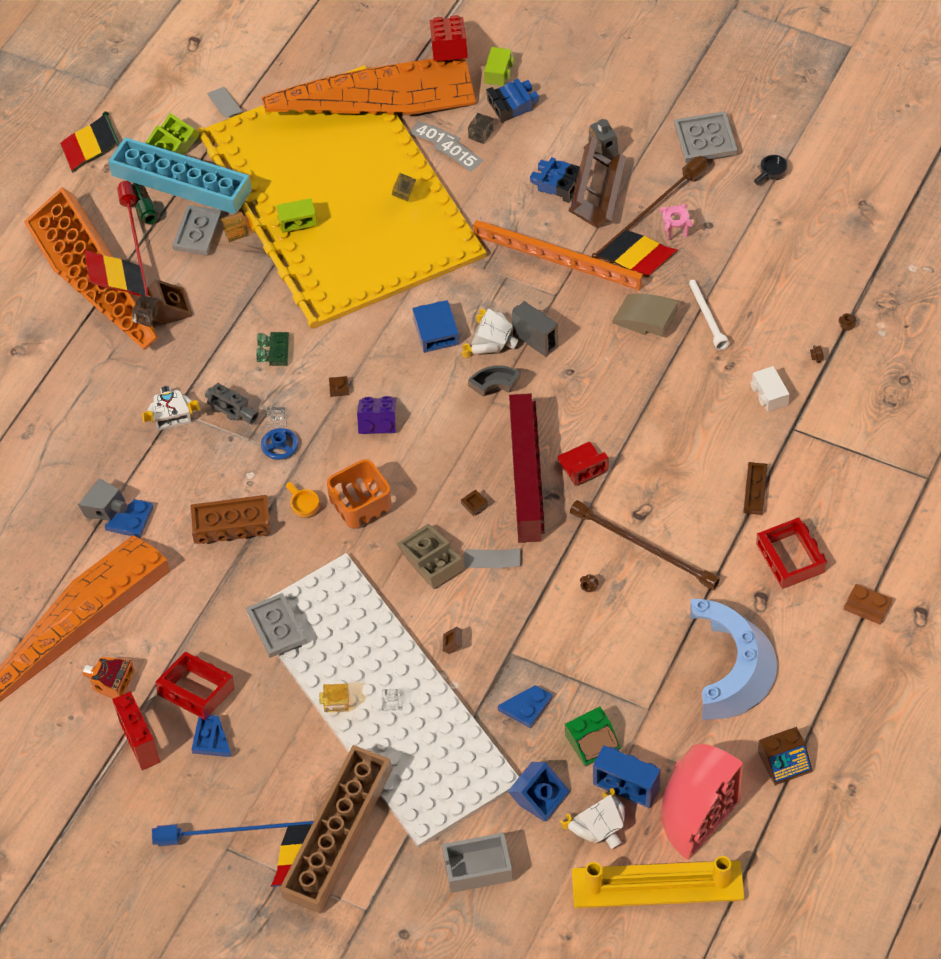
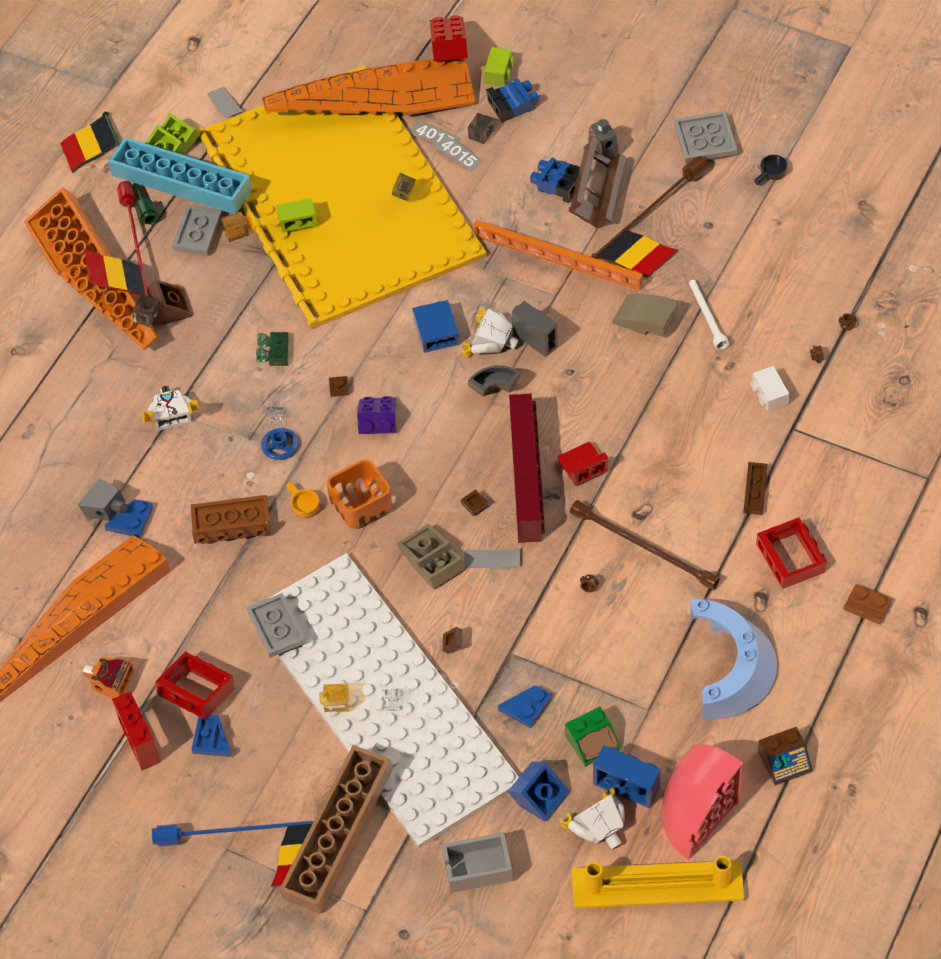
dark grey brick [205,383,259,425] -> none
bright pink piece [659,204,693,240] -> none

